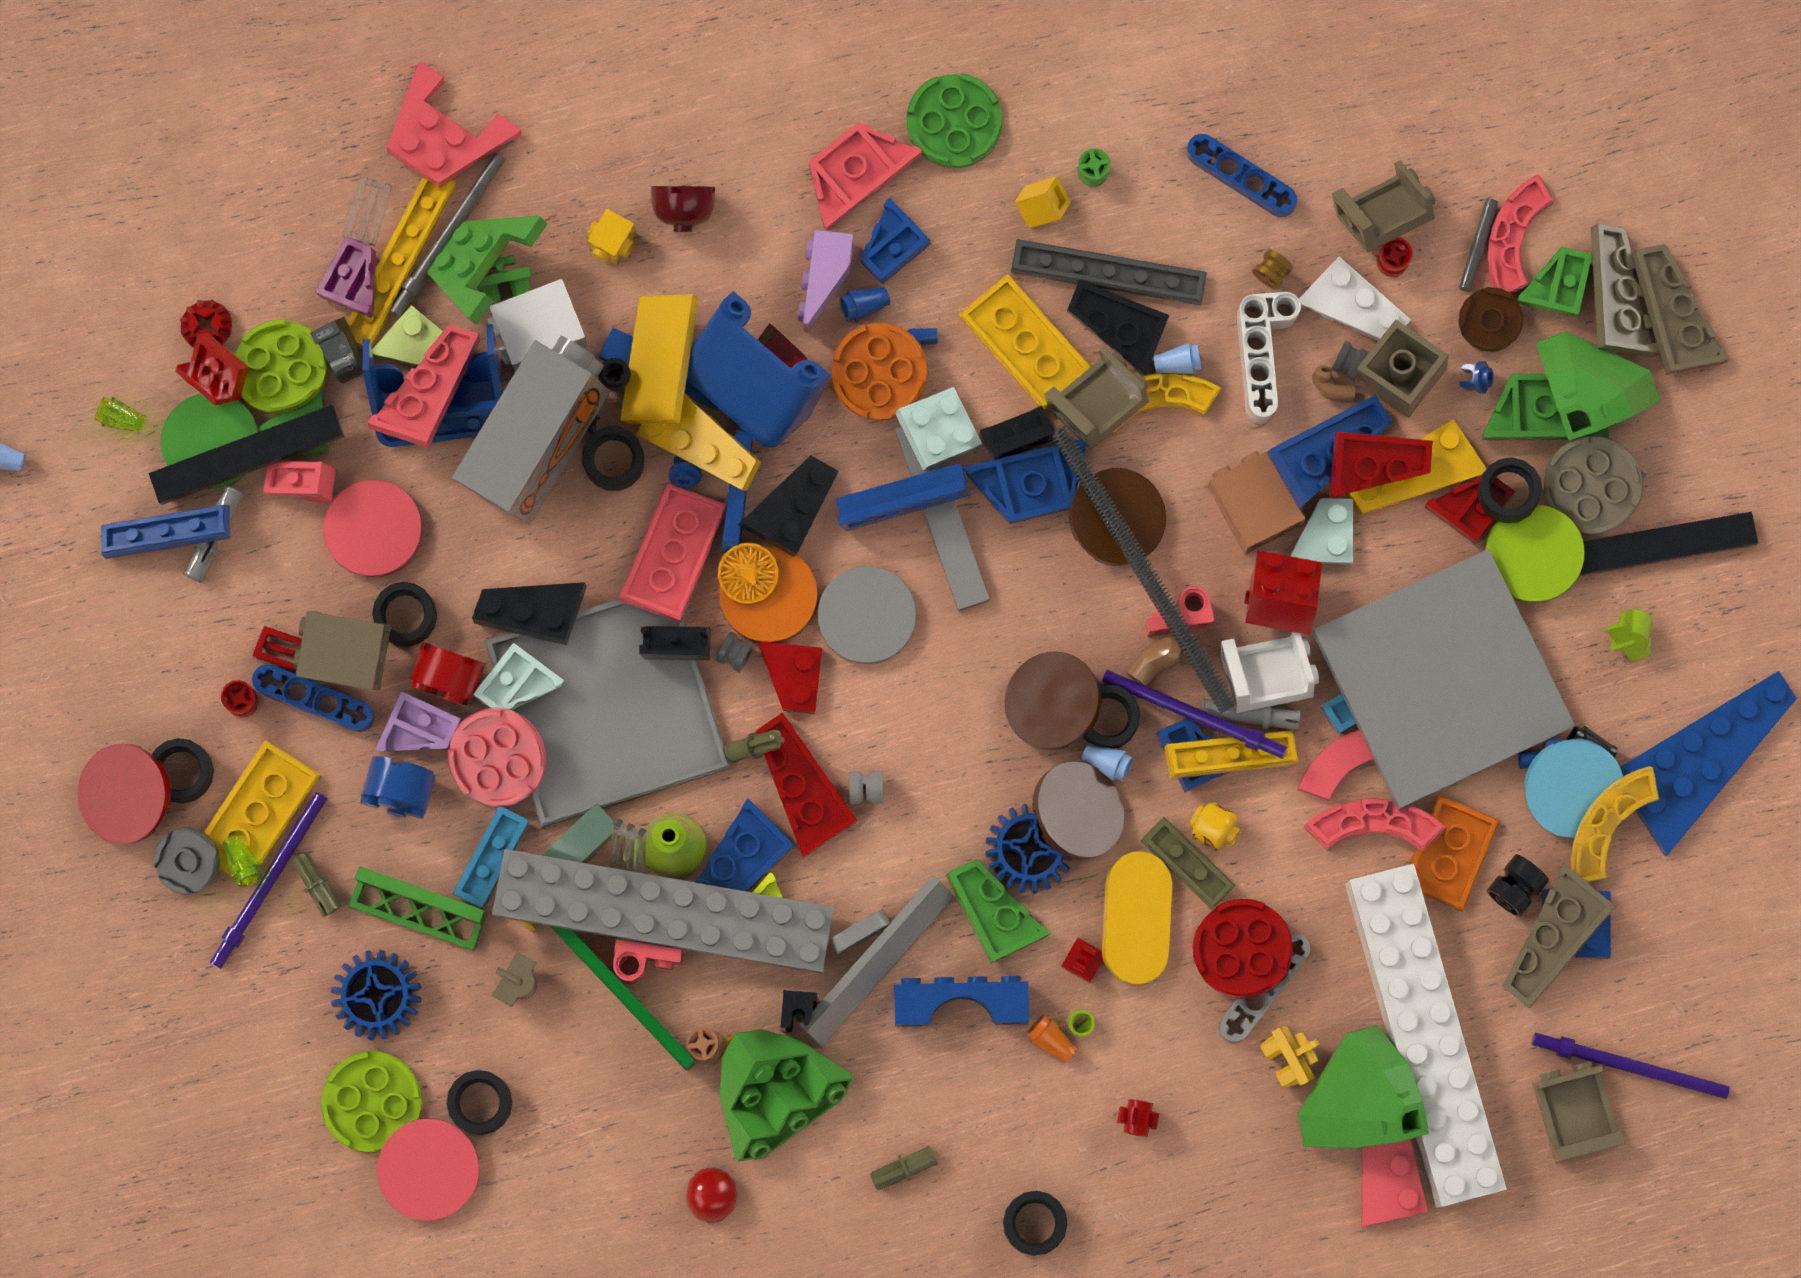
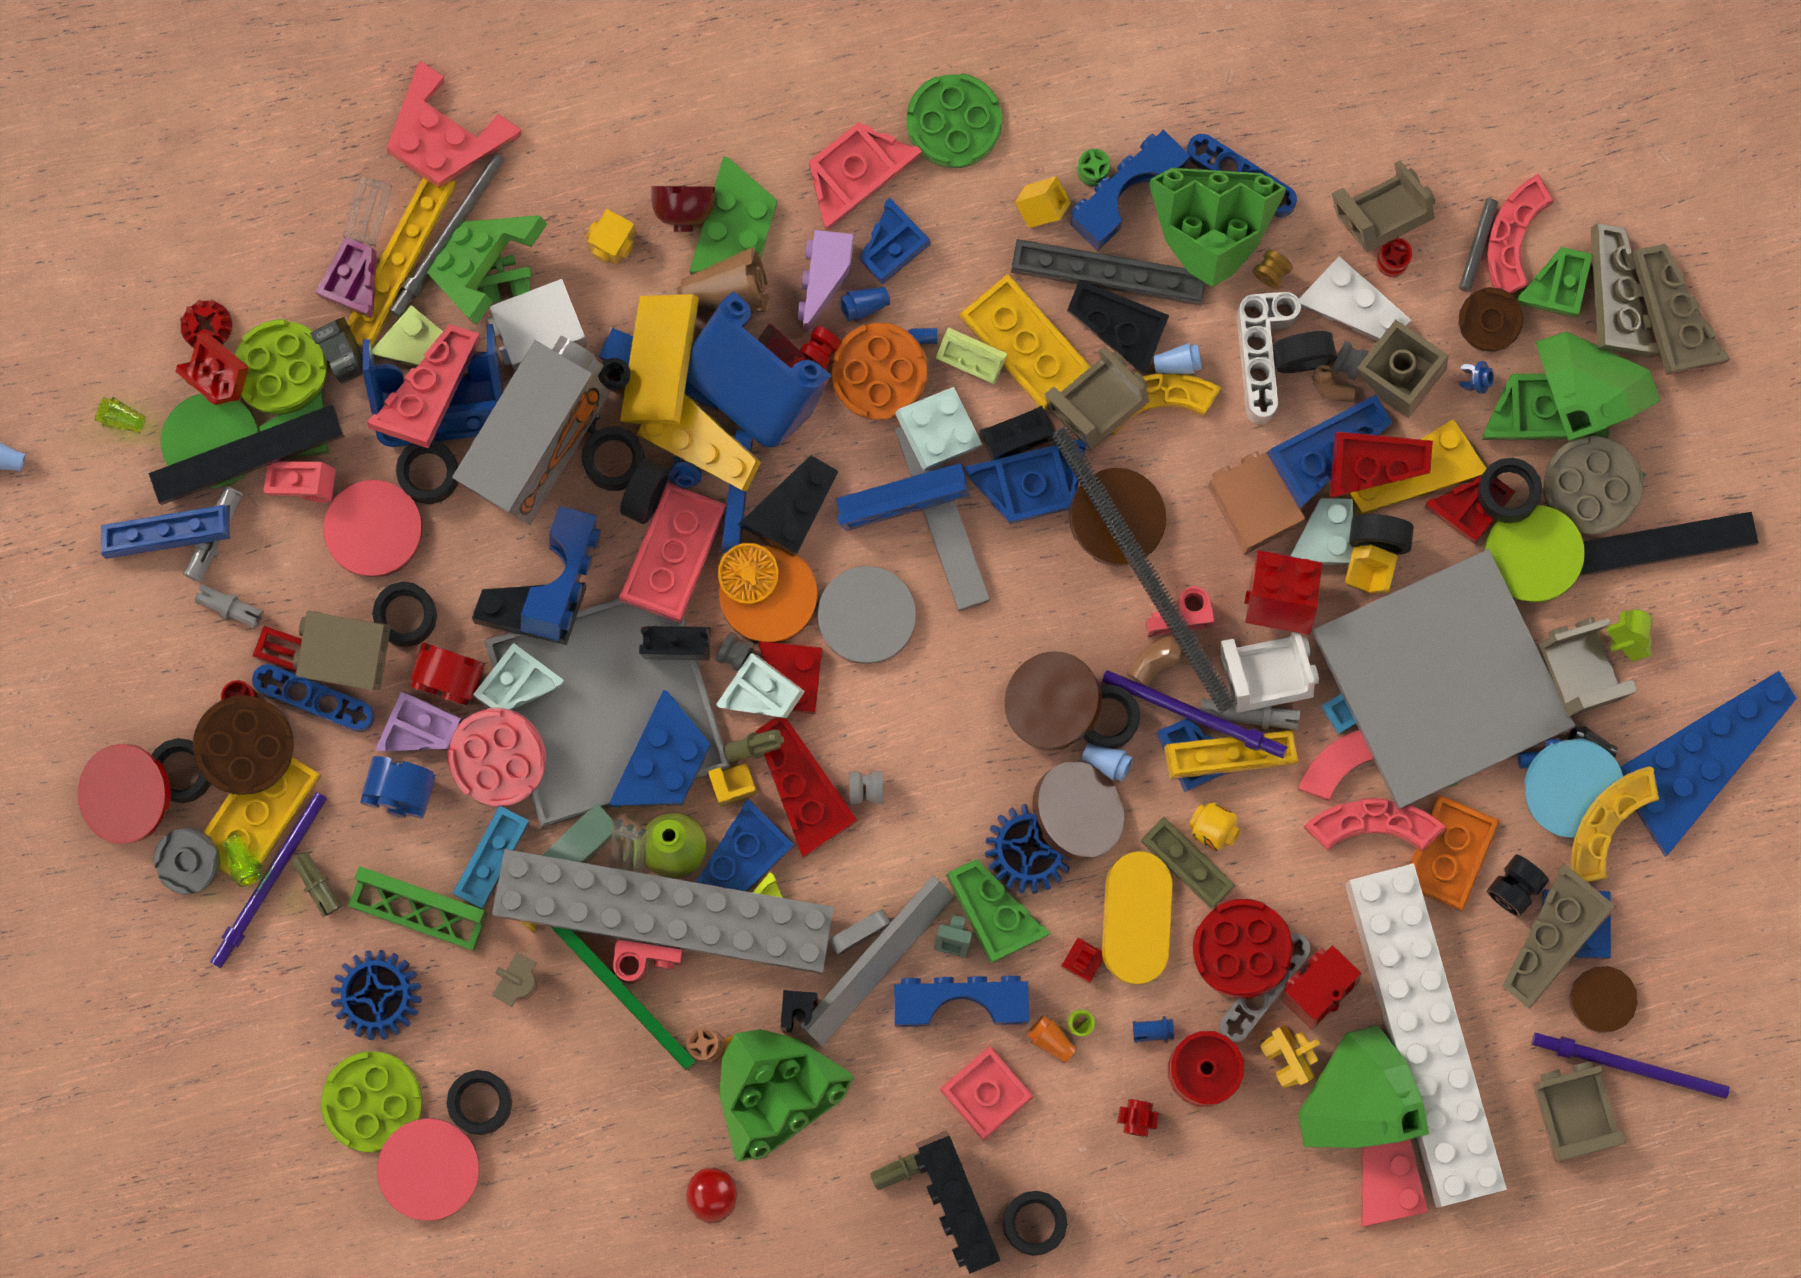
none -> reddish brown tile [193,695,294,795]
none -> light grey pin [195,584,264,629]
none -> black tyre [395,440,458,504]
none -> blue arch [521,506,601,641]
none -> blue wing [609,690,711,808]
none -> black tyre [620,458,670,524]
none -> medium nougat cone [677,247,770,312]
none -> bright green wing [690,156,777,275]
none -> yellow panel [708,763,757,807]
none -> light aqua wing [716,653,805,718]
none -> red wheel [800,326,842,369]
none -> black brick [913,1131,1001,1274]
none -> sand green tile [934,915,972,958]
none -> yellowish green plate [936,327,1007,384]
none -> coral tile [939,1046,1034,1141]
none -> blue arch [1070,129,1191,251]
none -> blue pin [1133,1016,1174,1043]
none -> bright green brick [1149,168,1286,287]
none -> red wheel [1168,1031,1244,1107]
none -> black tyre [1272,331,1337,373]
none -> red brick [1283,945,1362,1030]
none -> yellow panel [1345,545,1398,594]
none -> black tyre [1349,514,1414,555]
none -> dark tan panel [1539,617,1637,717]
none -> reddish brown tile [1570,966,1638,1033]

